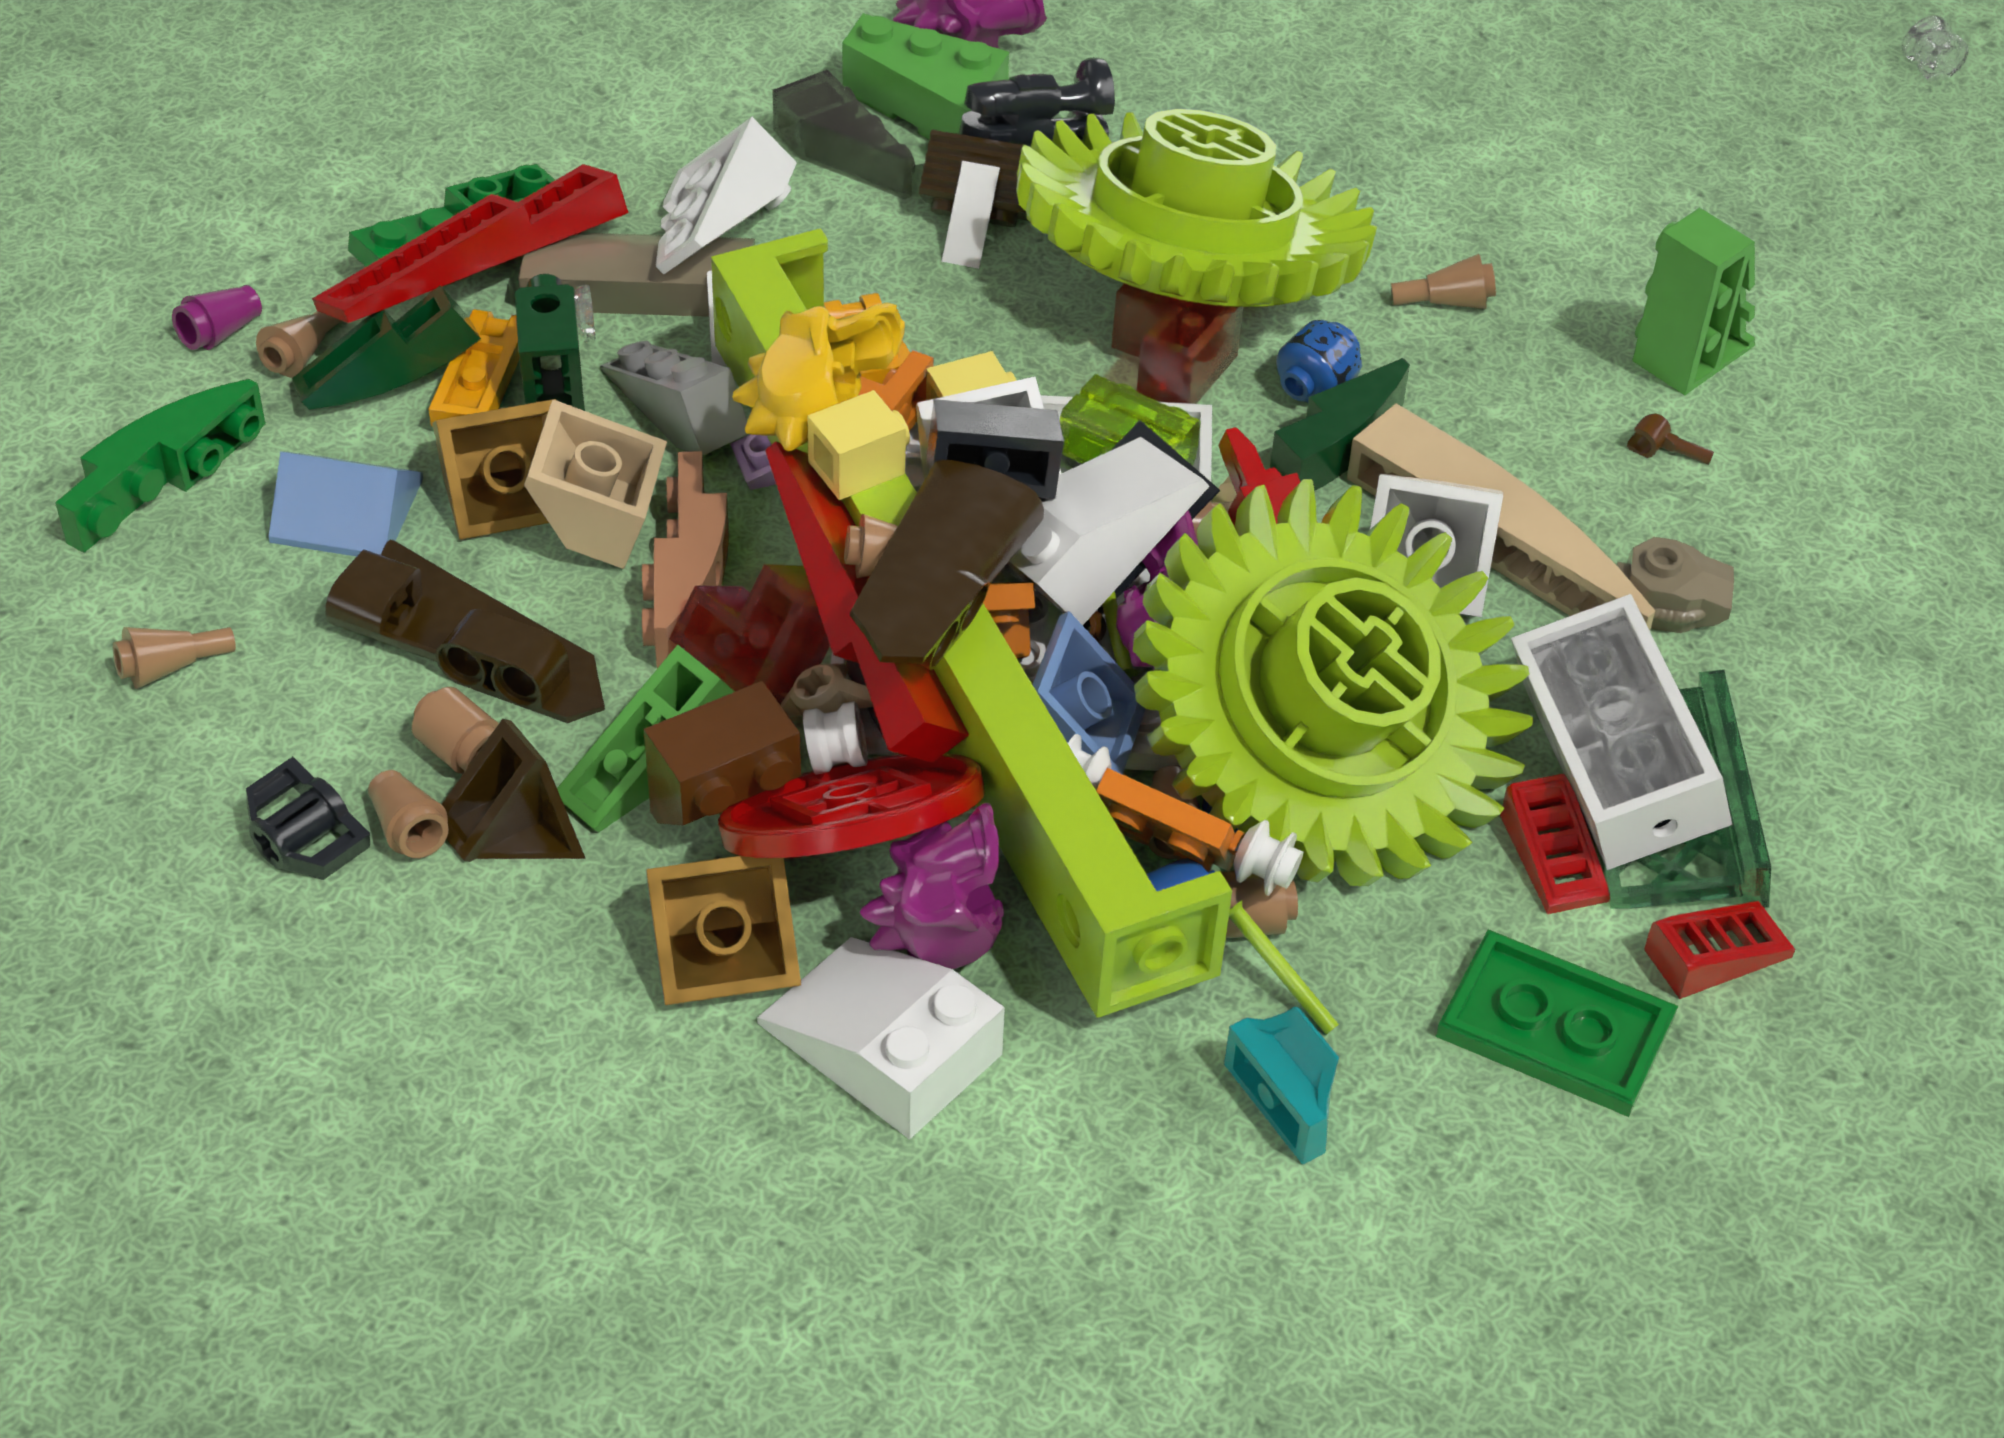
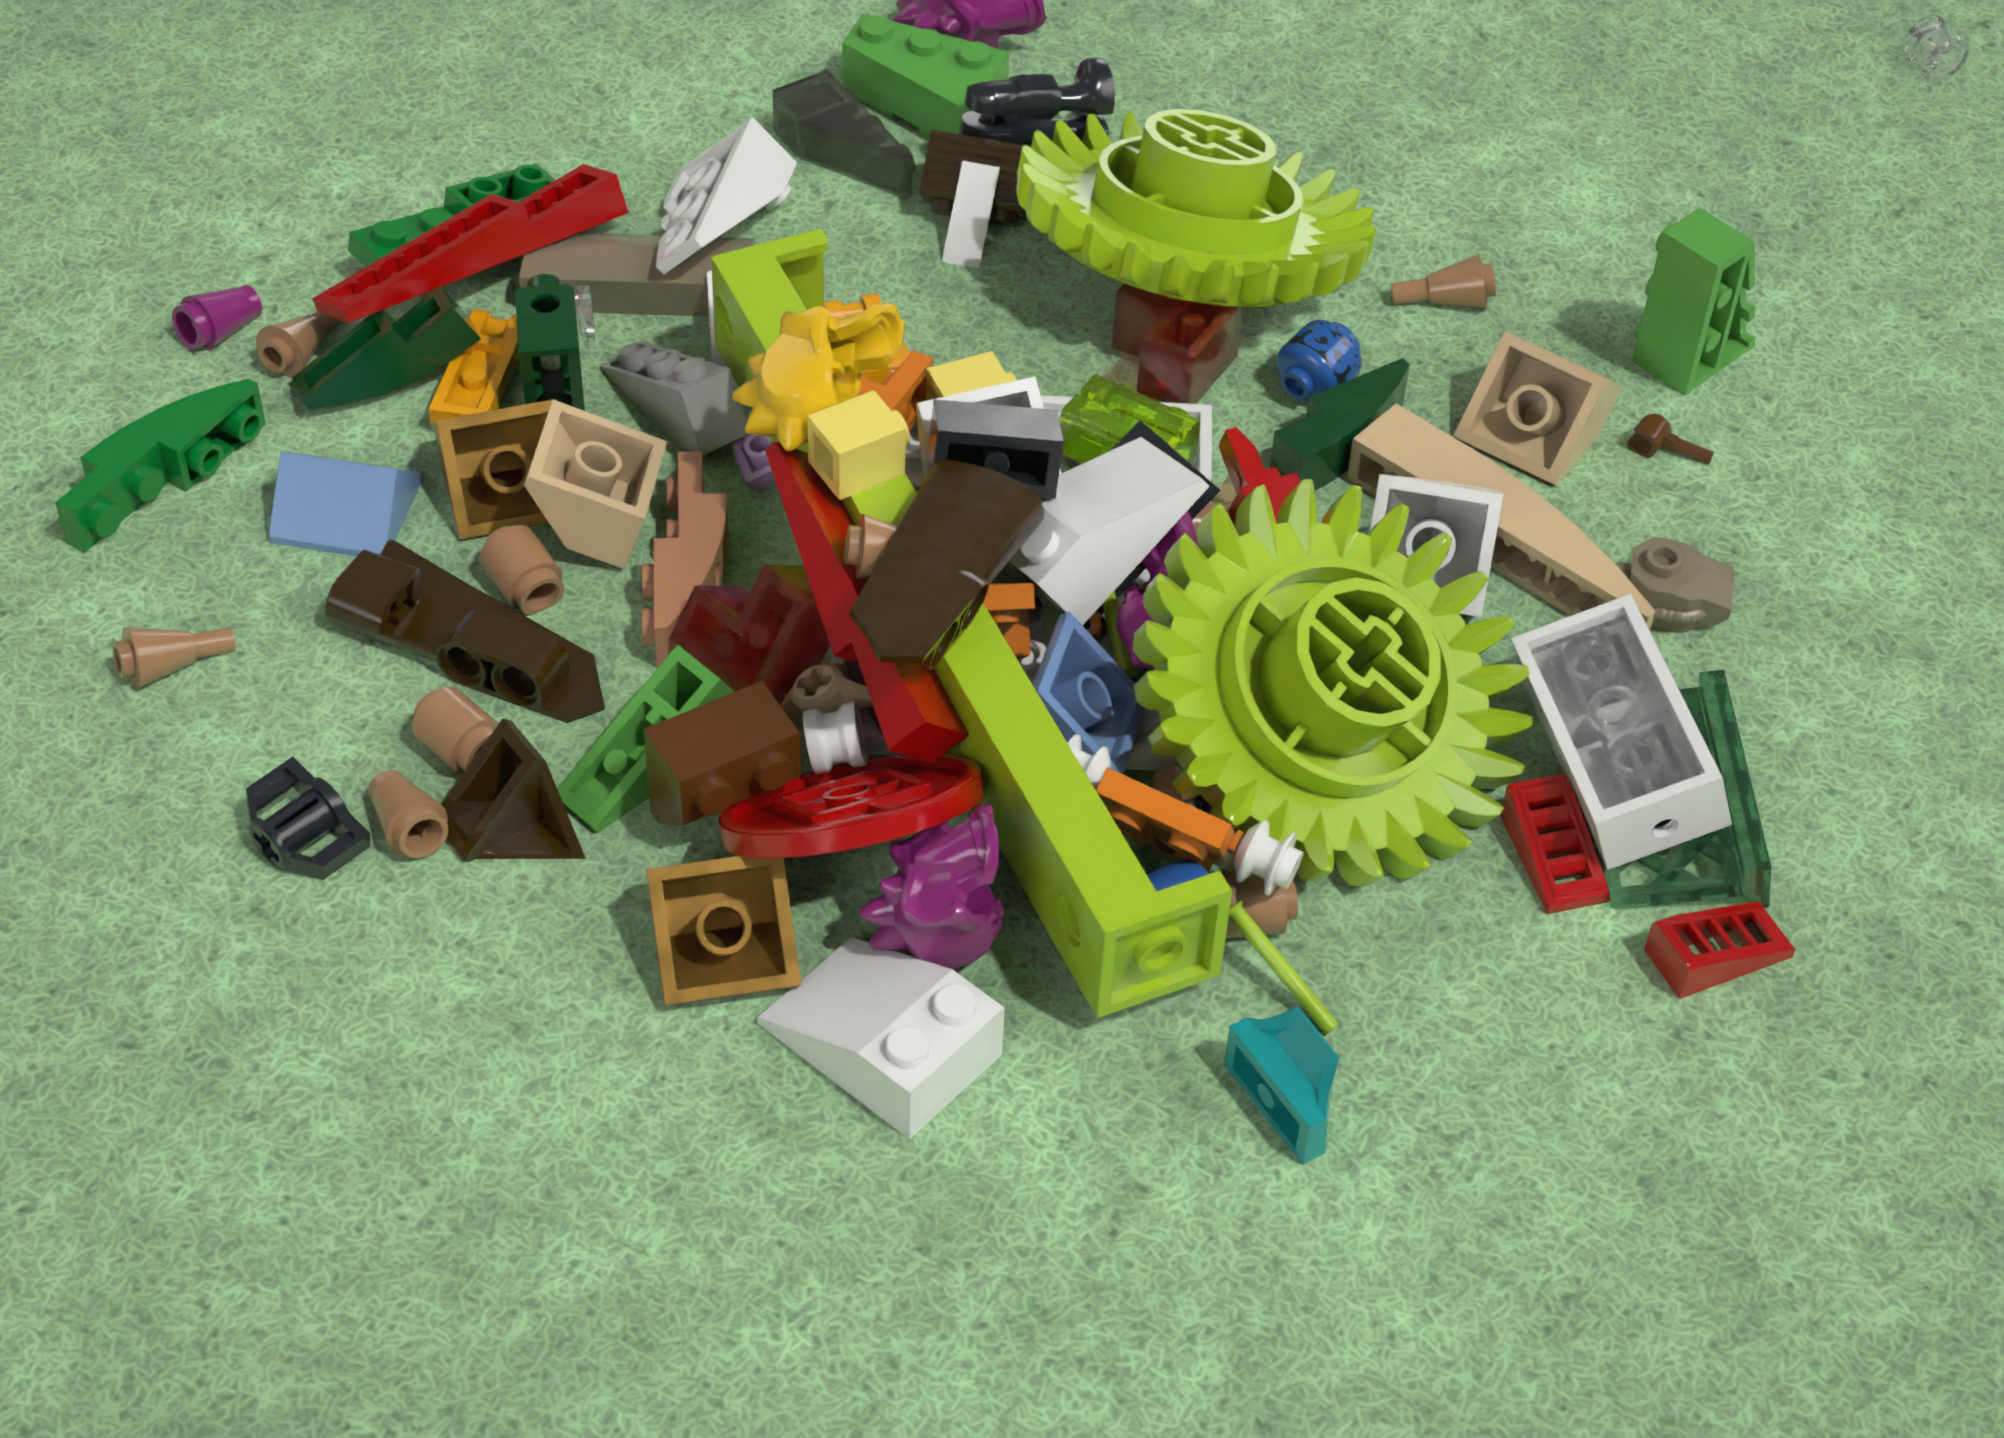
green tile [1436,929,1678,1117] -> none
none -> medium nougat brick [480,525,564,615]
none -> tan slope [1453,331,1622,486]

